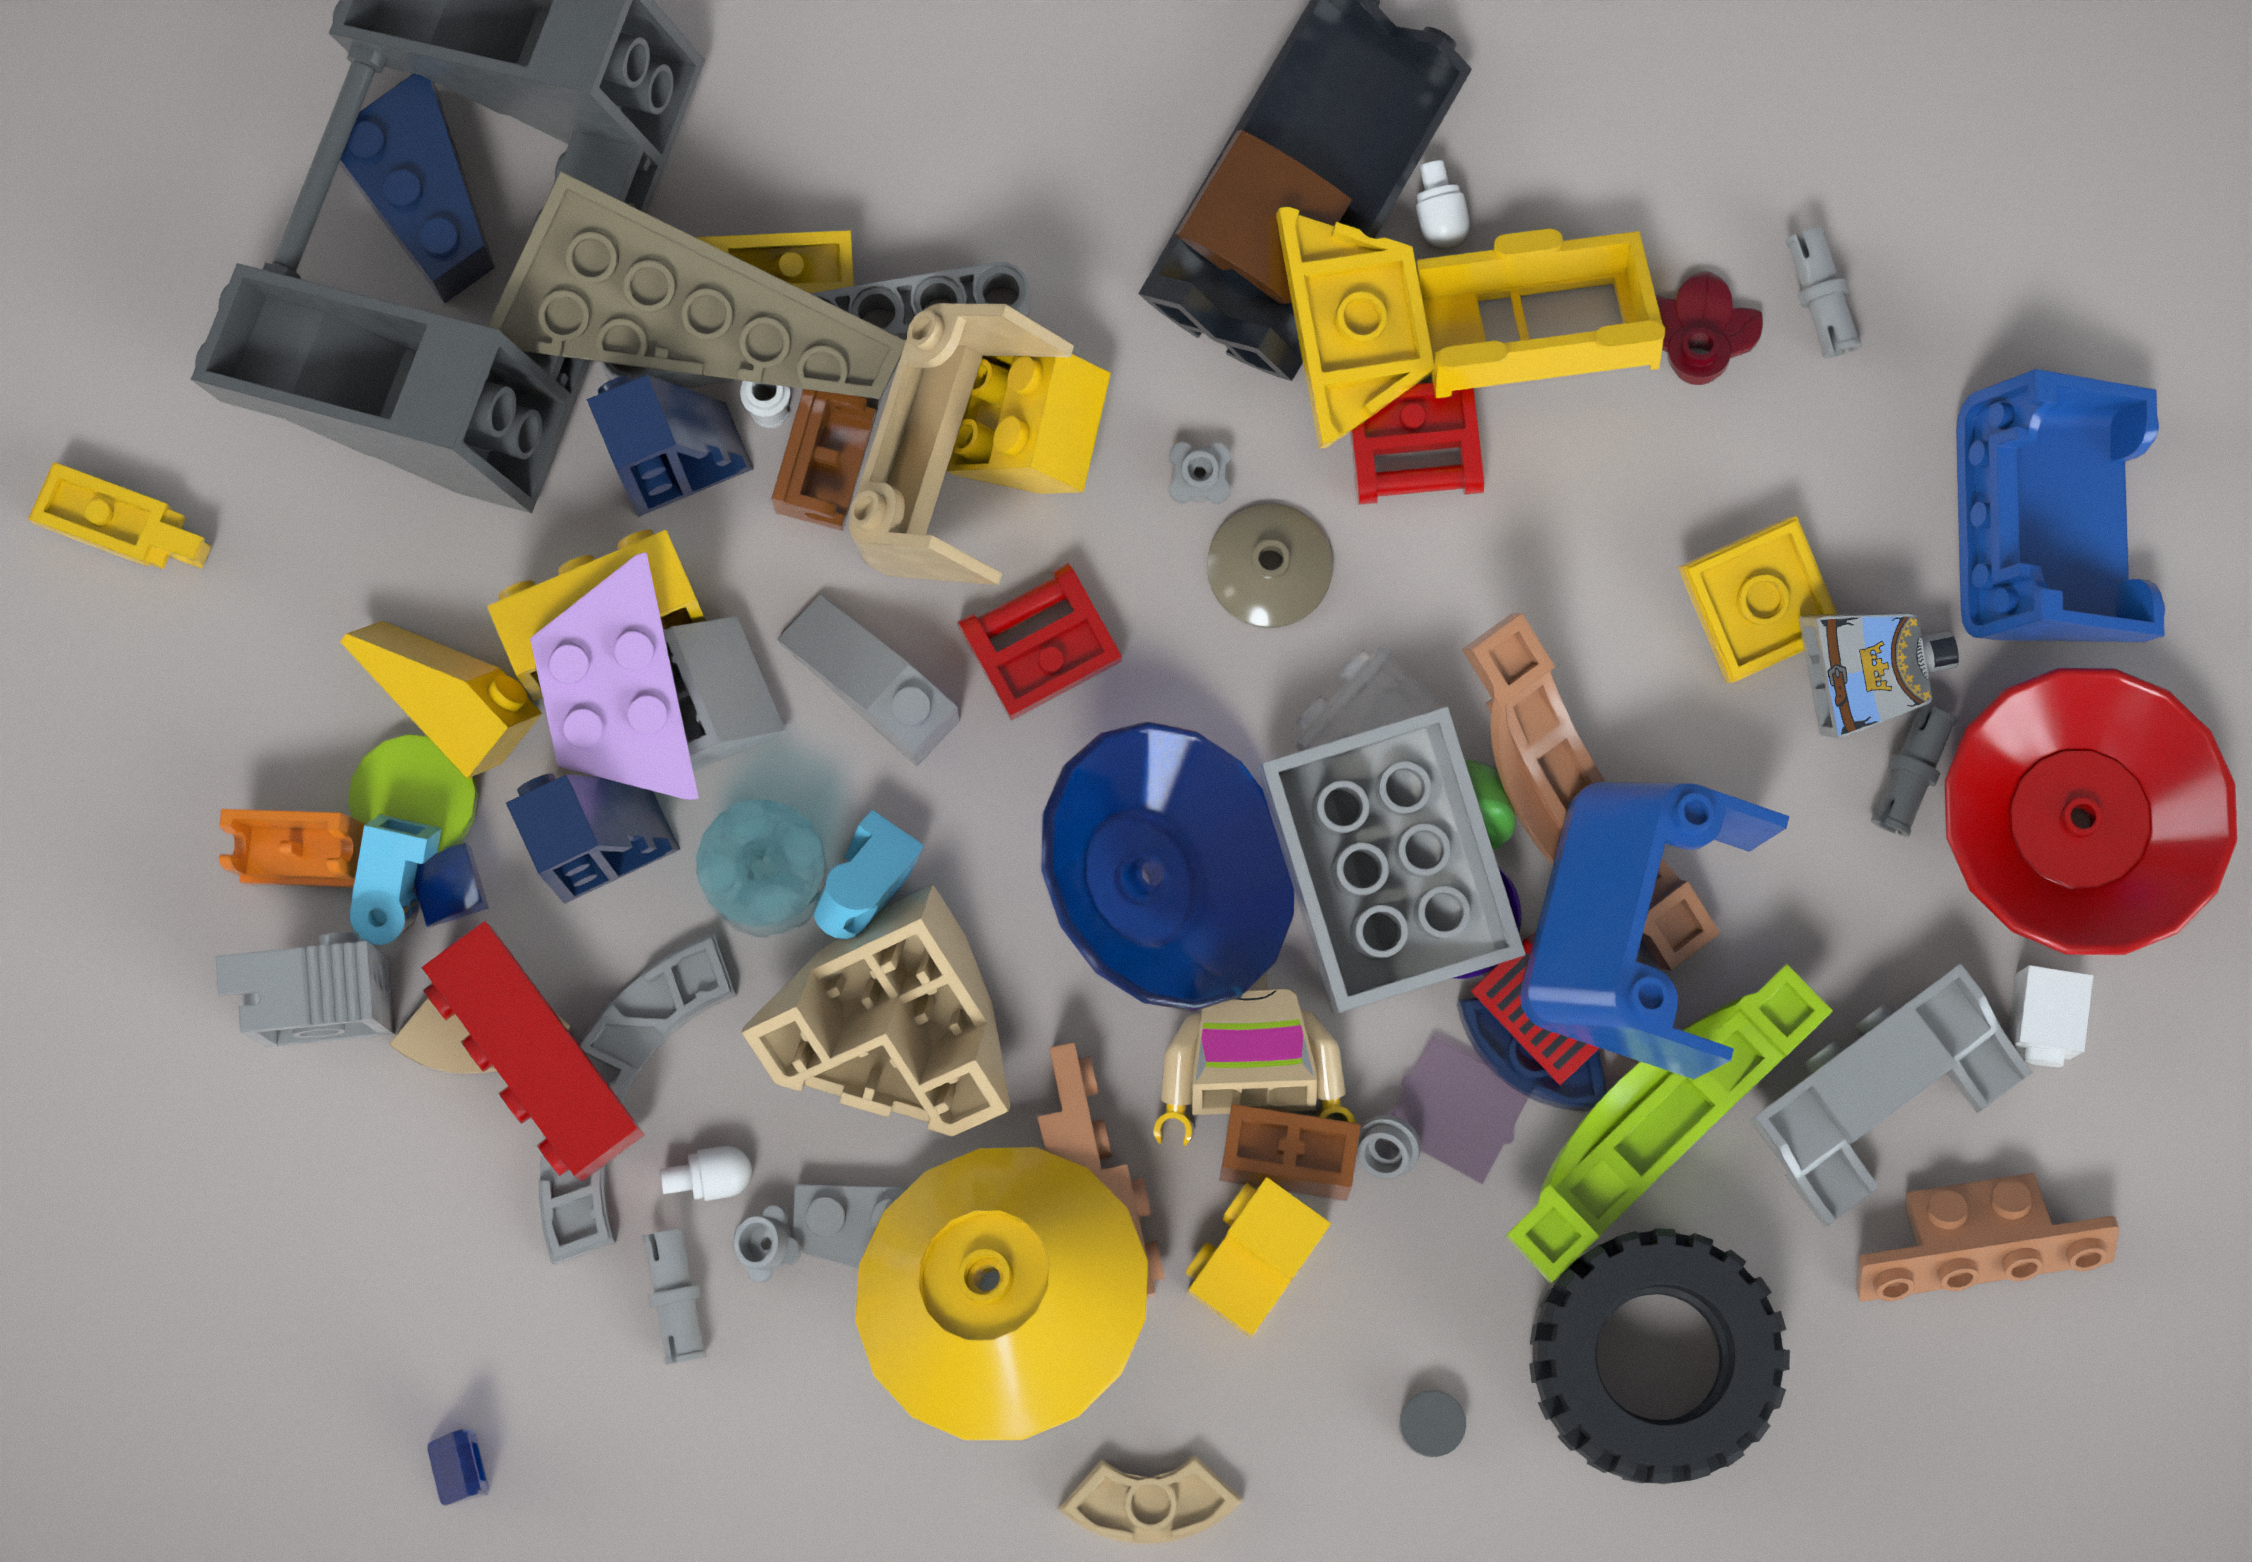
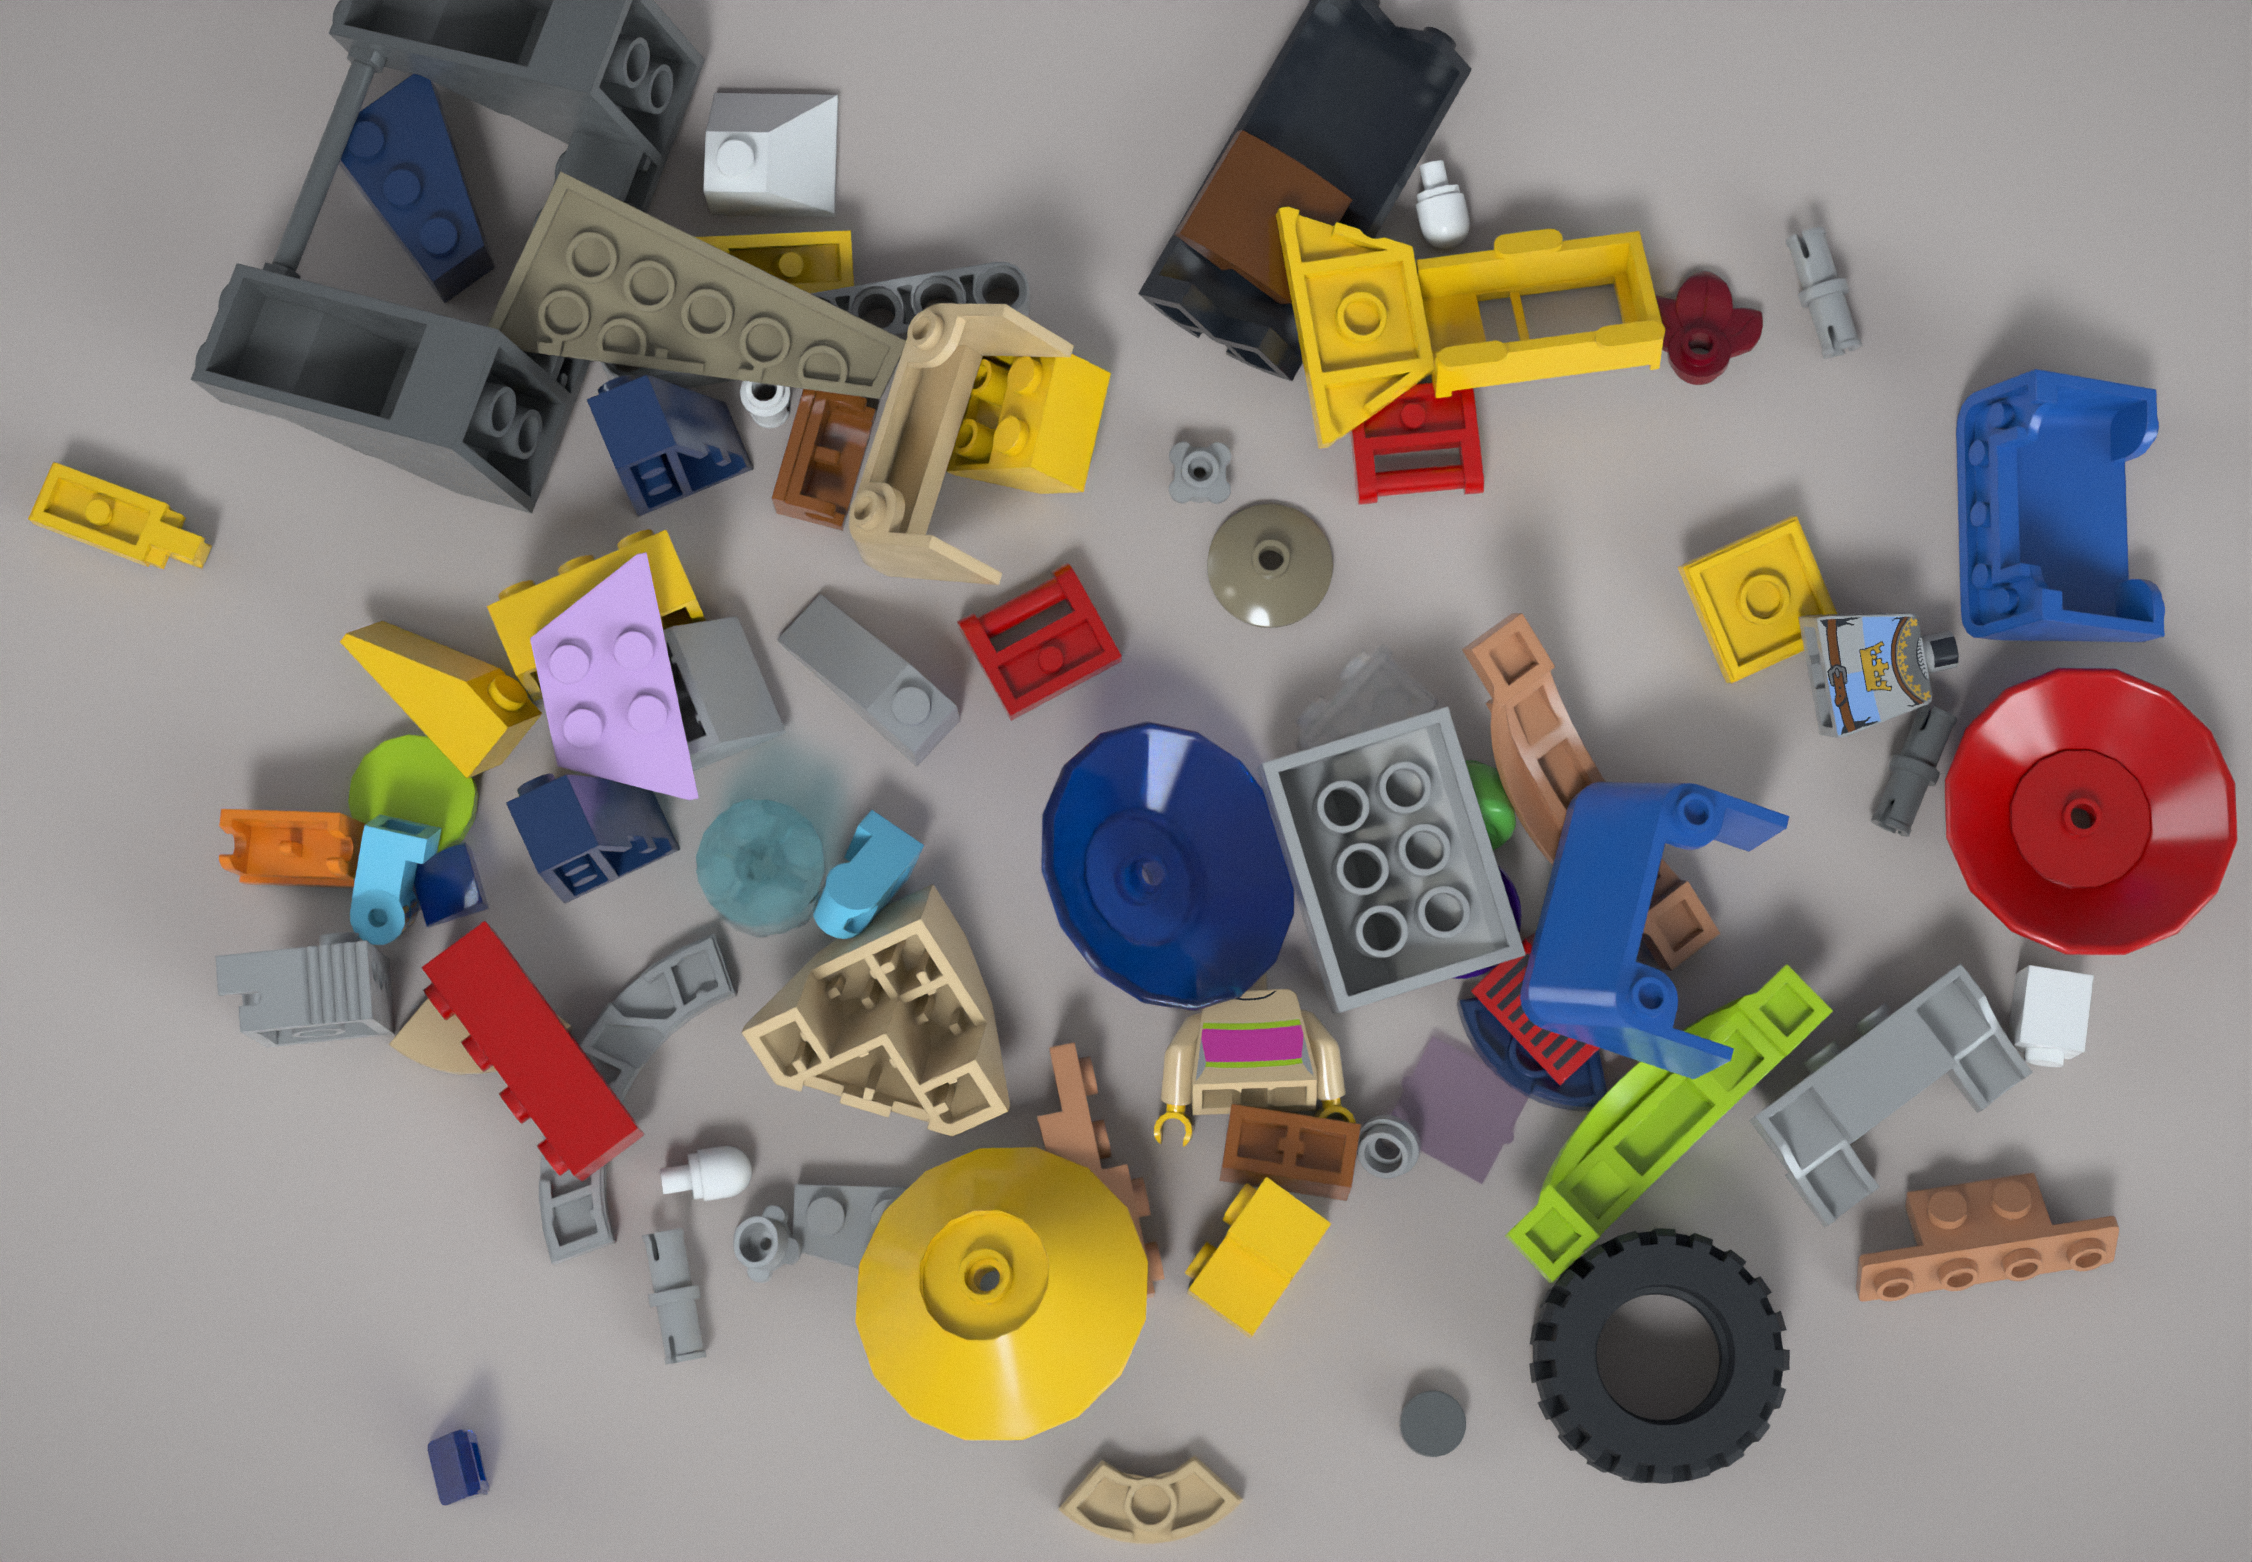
none -> white slope [704,93,838,217]

